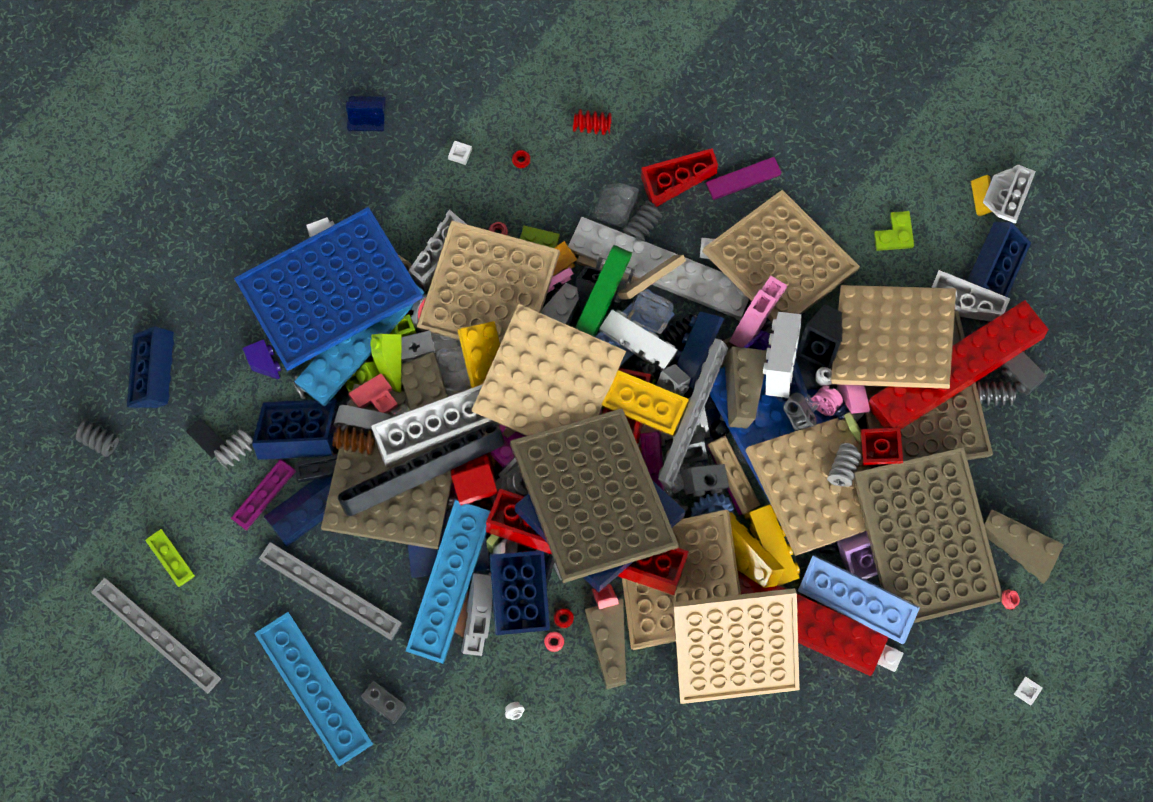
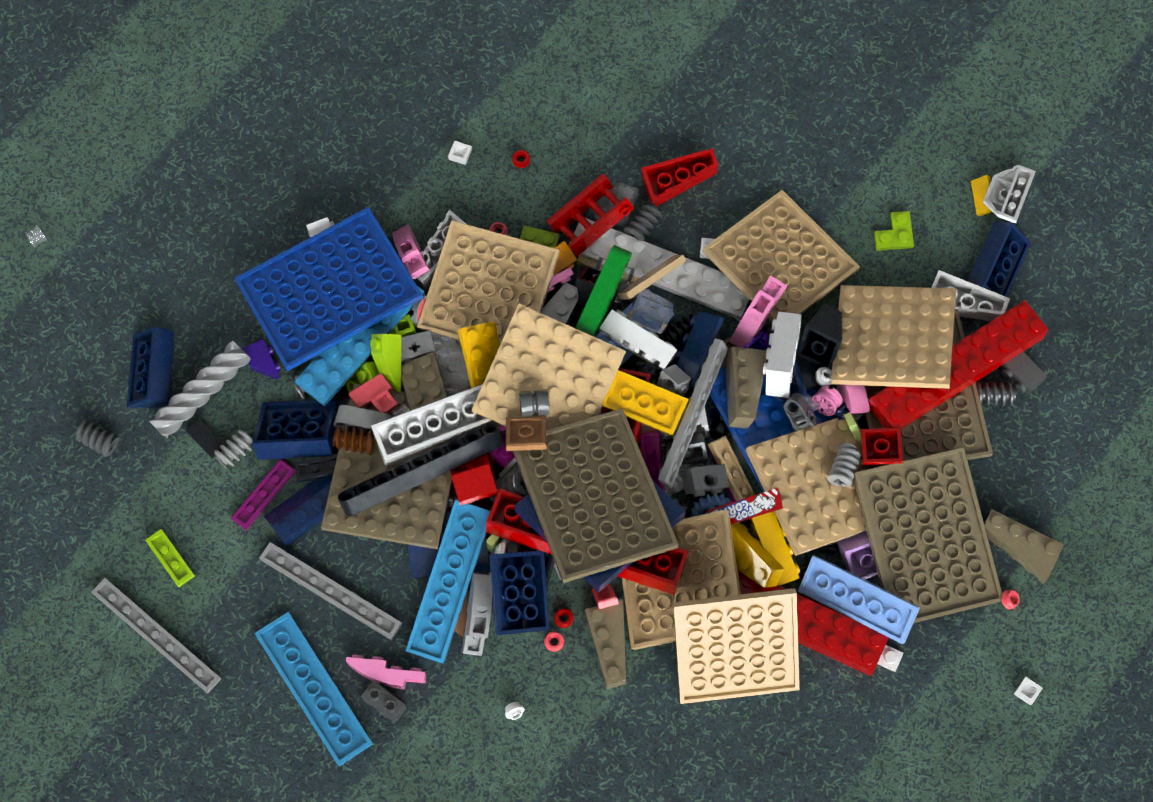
clear blue bracket [346,96,386,132] -> none
red piece [573,109,612,135] -> none
magenta tile [706,157,782,200] -> none
none -> clear wheel [25,225,47,248]
none -> light grey piece [149,341,251,438]
none -> bright pink slope [346,655,426,689]
none -> bright pink slope [392,224,429,280]
none -> medium nougat tile [506,416,547,451]
none -> dark grey wheel [519,389,550,417]
none -> red fence [546,173,634,257]
none -> sticker [707,488,783,525]

